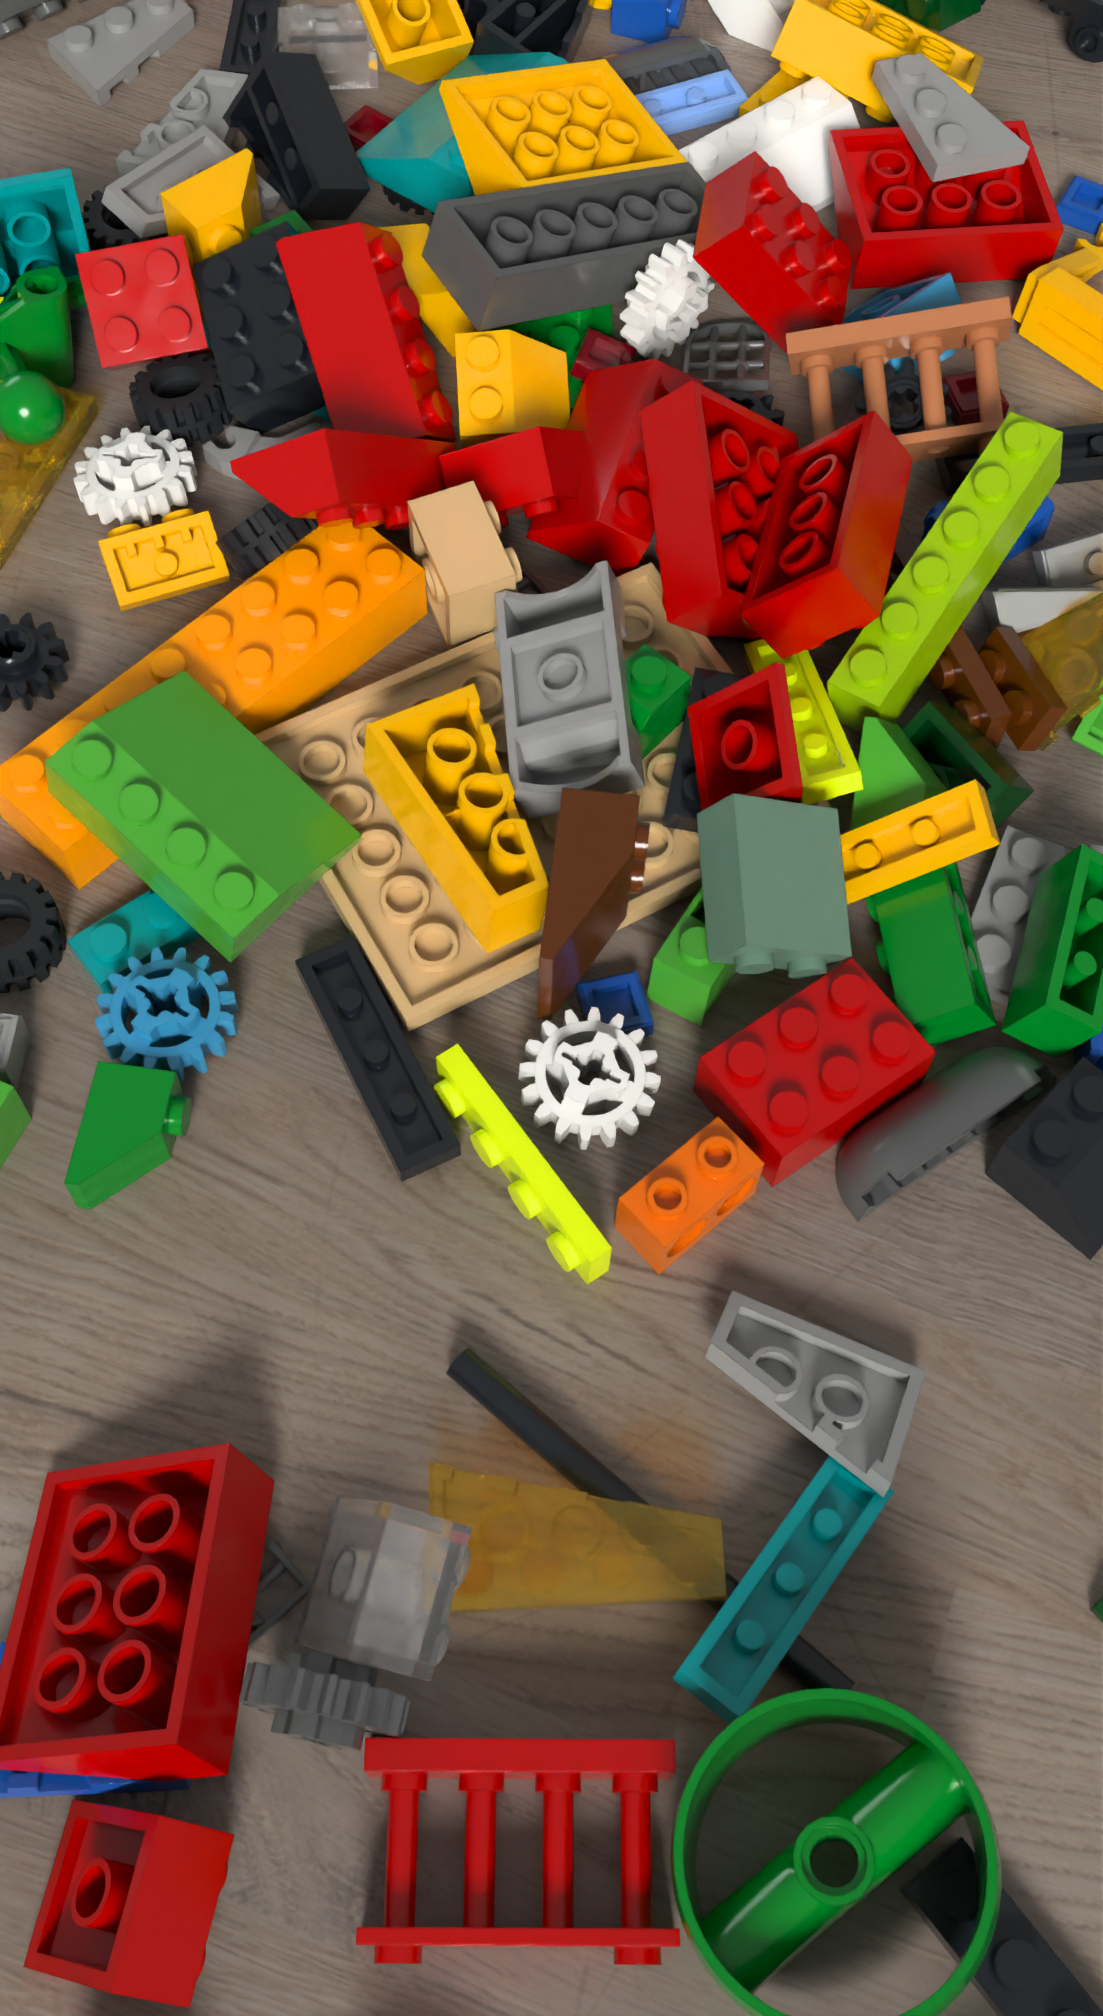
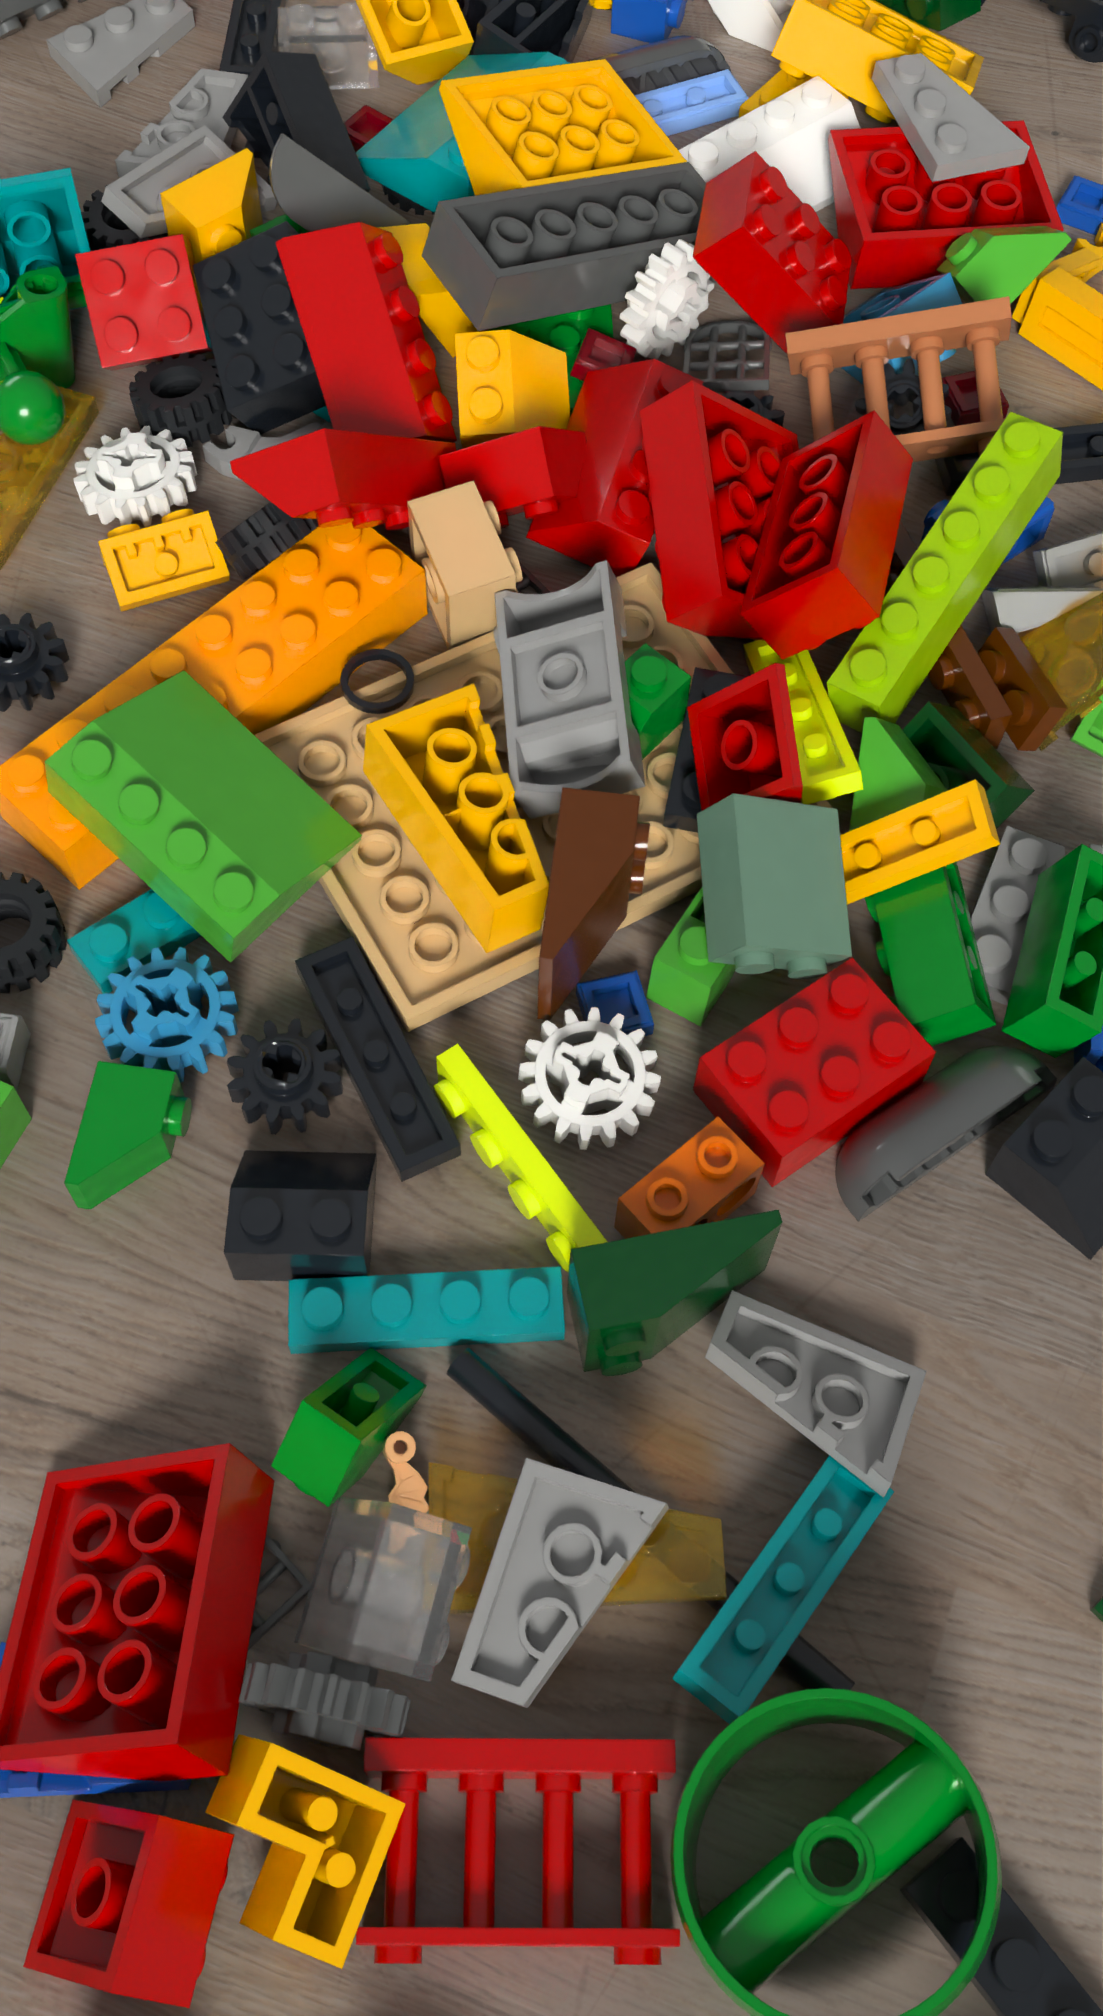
none -> yellow brick [205,1734,406,1969]
none -> black slope [224,1150,377,1281]
none -> black gear [227,1018,343,1135]
none -> dark grey brick [269,133,412,232]
none -> green slope [271,1347,427,1507]
none -> teal plate [288,1266,565,1354]
none -> black piece [340,649,414,714]
none -> light nougat piece [382,1431,430,1555]
none -> light grey wing [451,1458,669,1708]
none -> dark green slope [567,1209,782,1376]
none -> bright green slope [937,226,1072,304]

